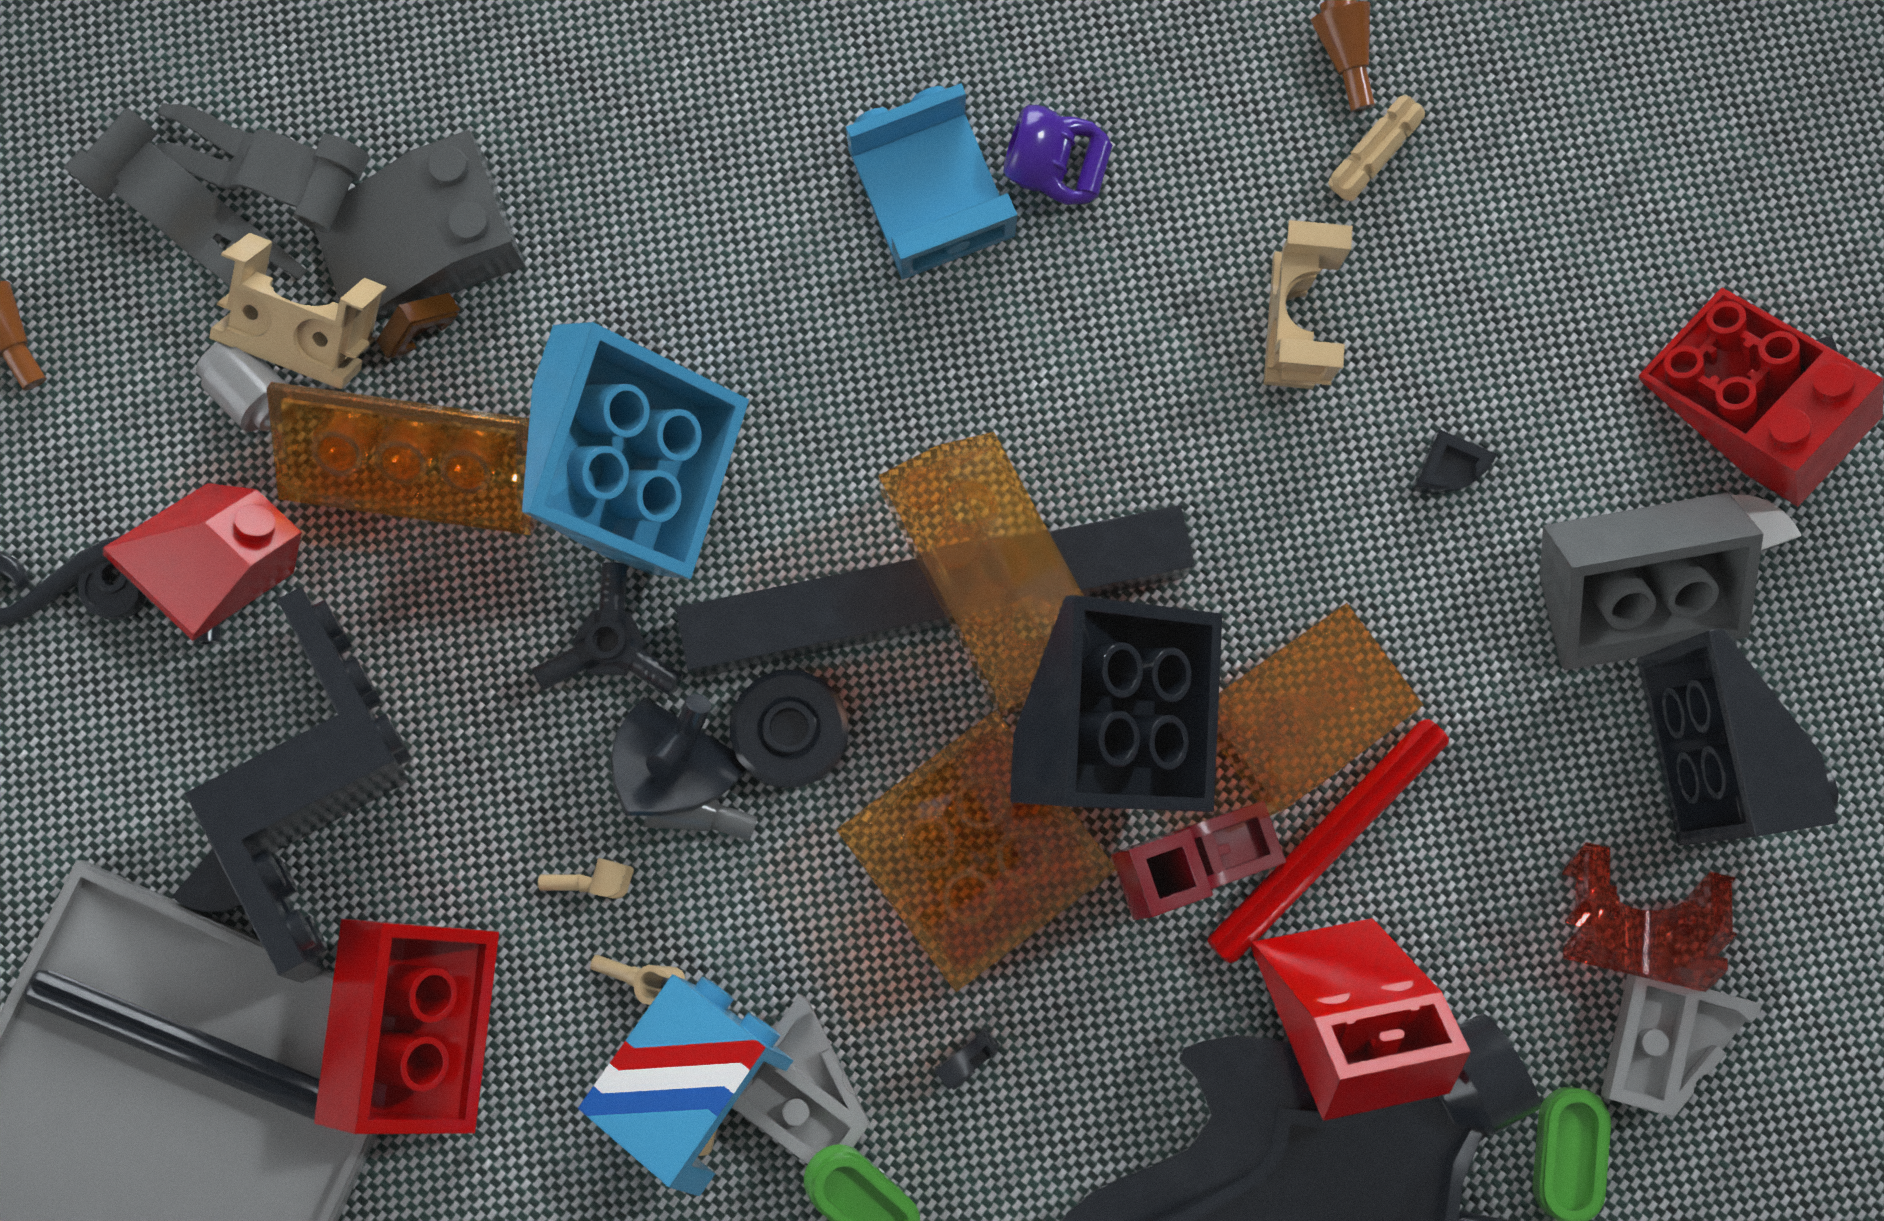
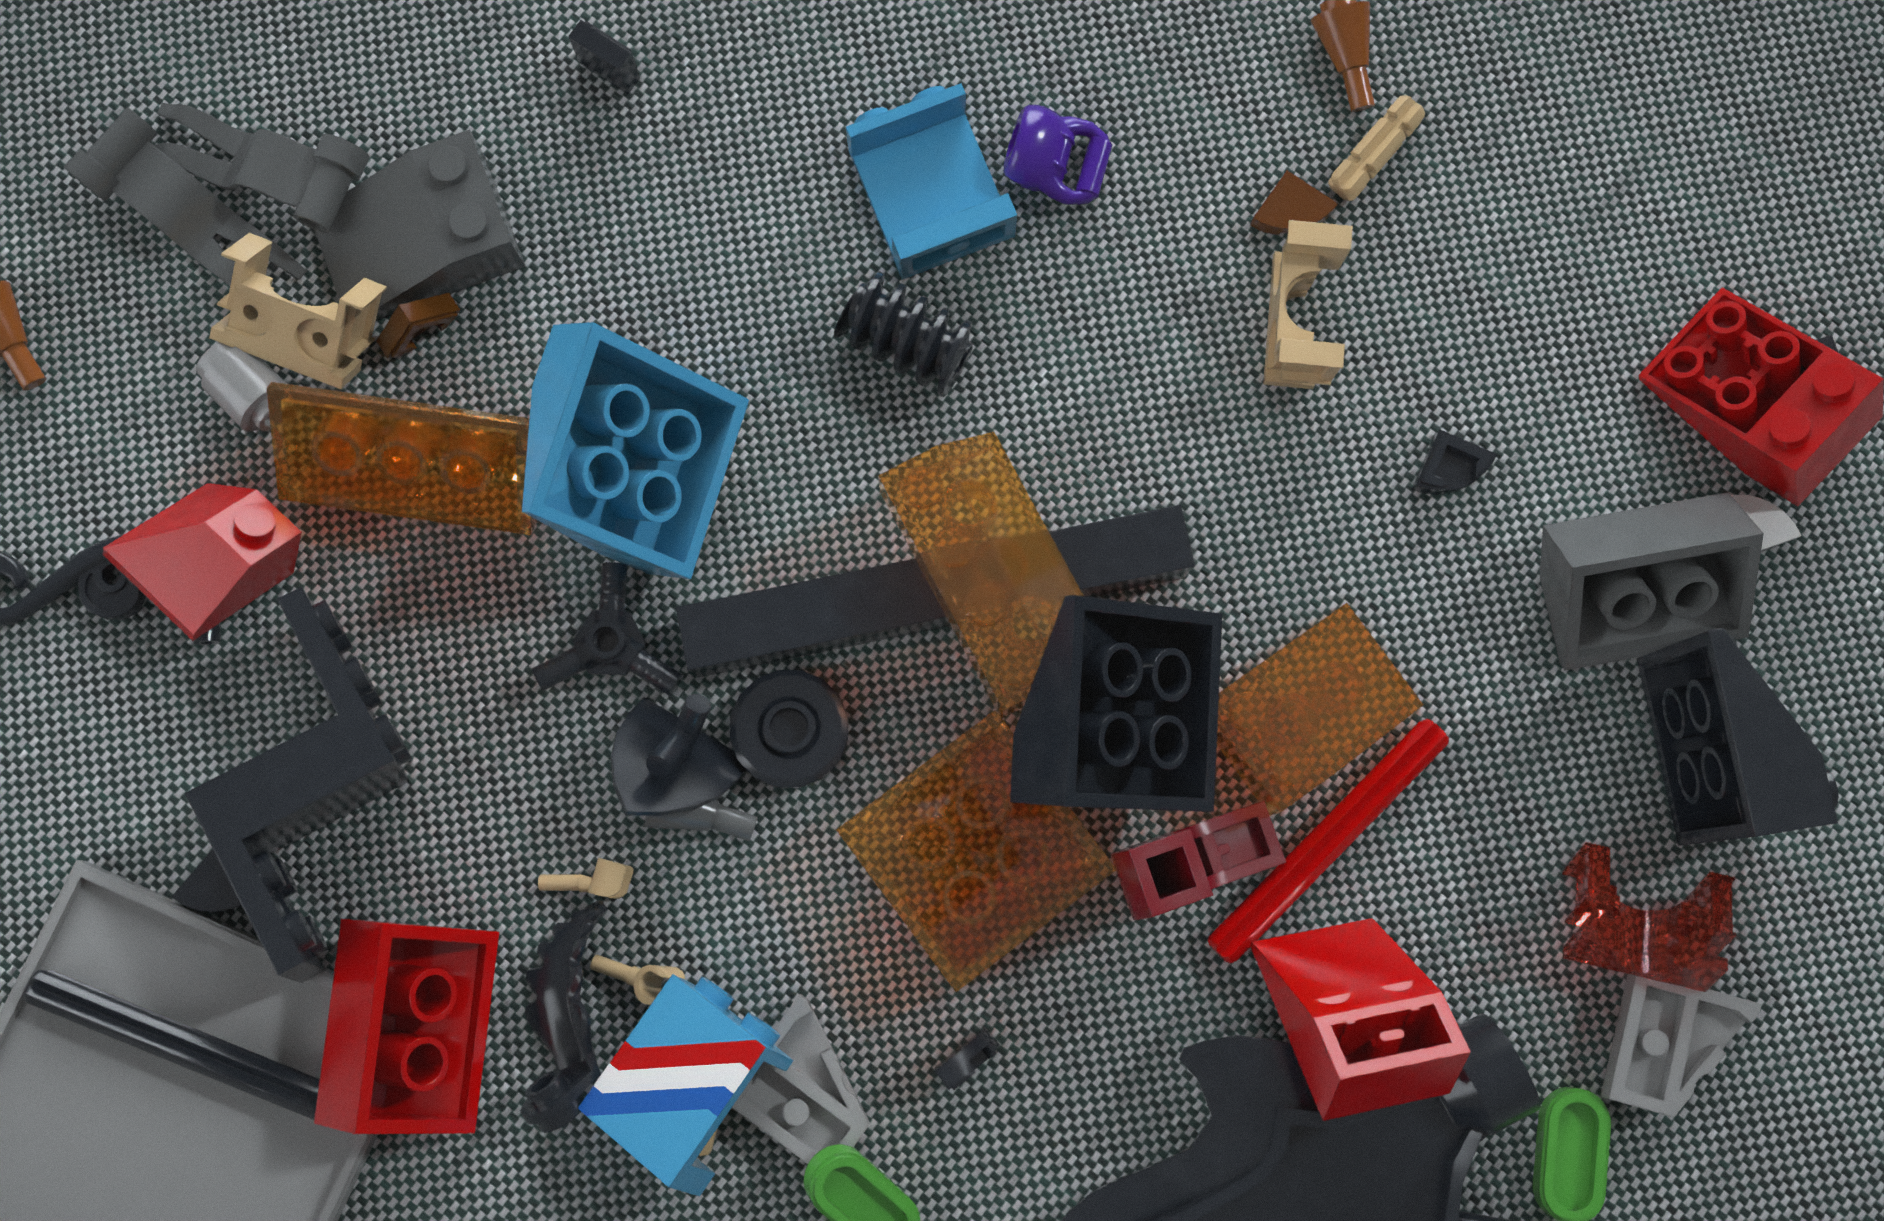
none -> black plant [520,900,607,1133]
none -> black tile [568,20,640,95]
none -> black piece [834,271,973,397]
none -> reddish brown tile [1250,170,1338,235]

